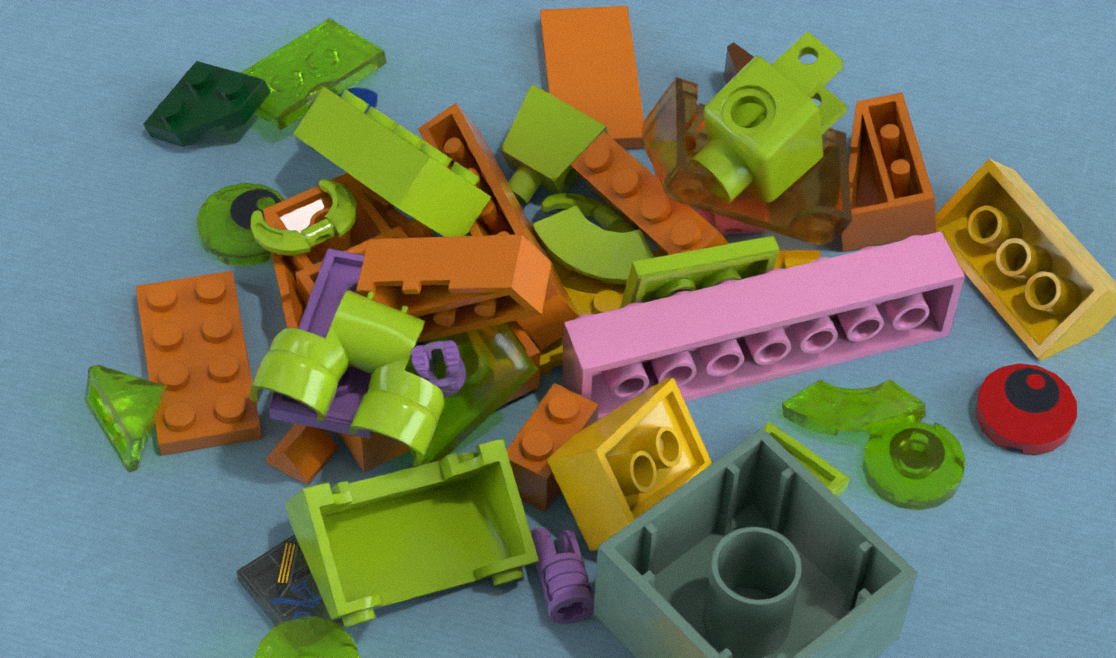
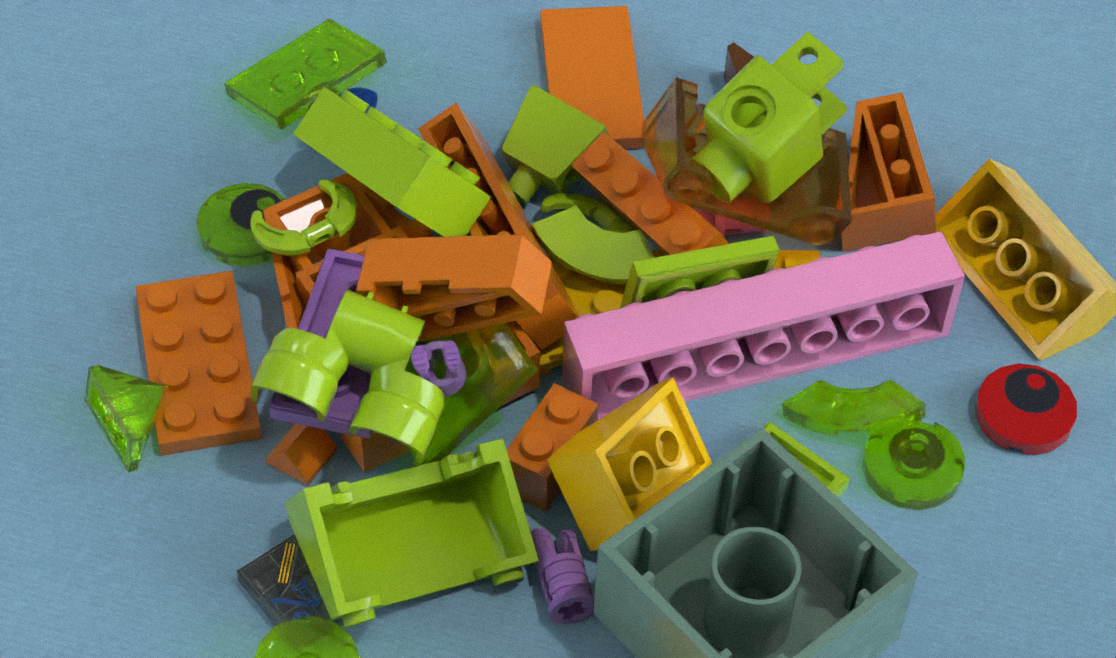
dark green plate [143,61,271,147] -> none

